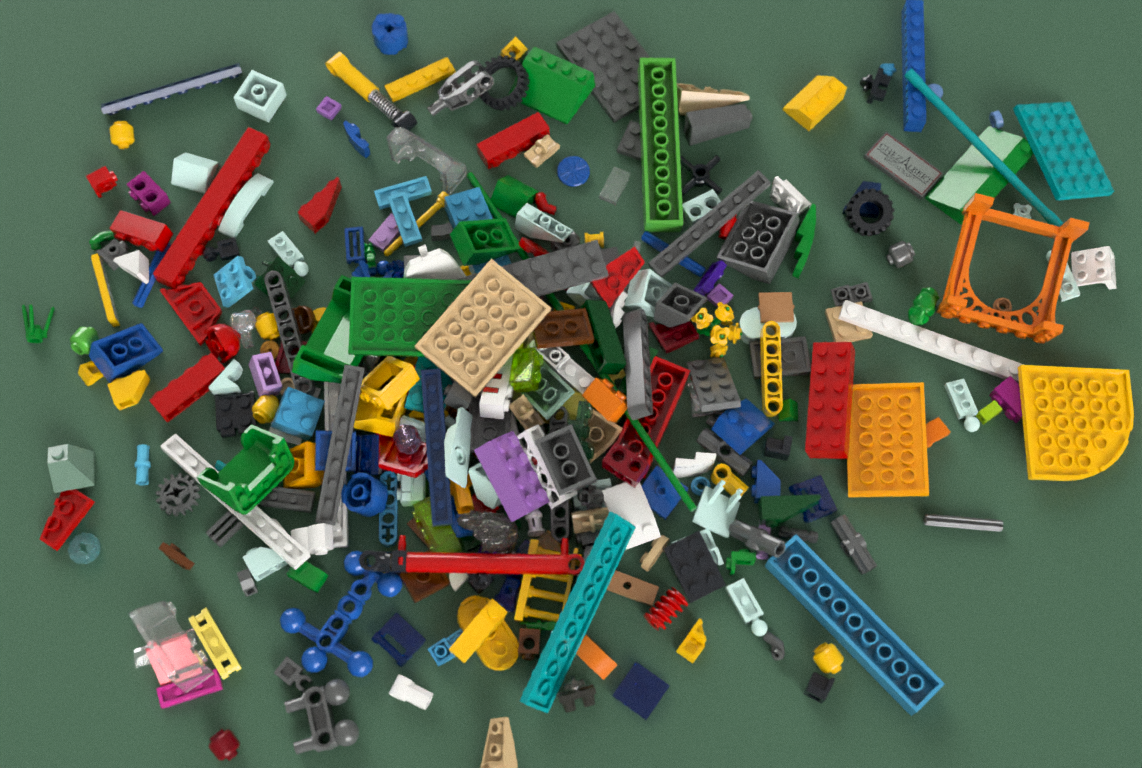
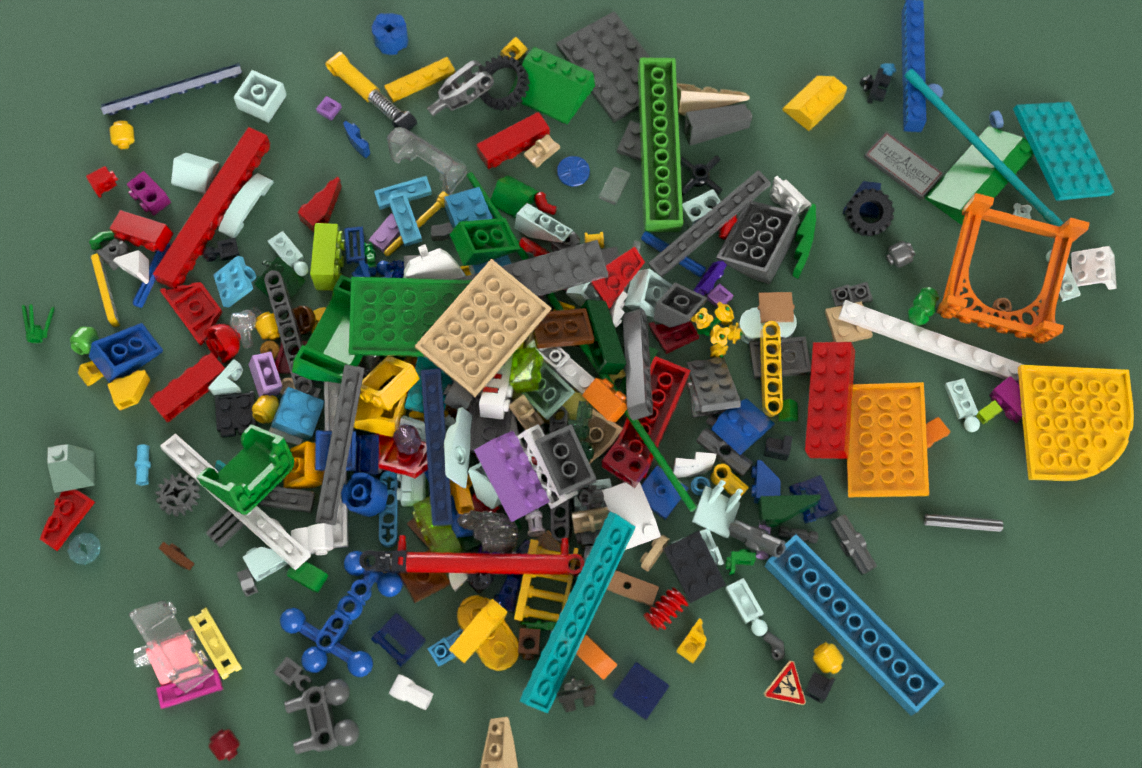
none -> lime brick [310,223,345,291]
none -> piece [764,661,806,705]

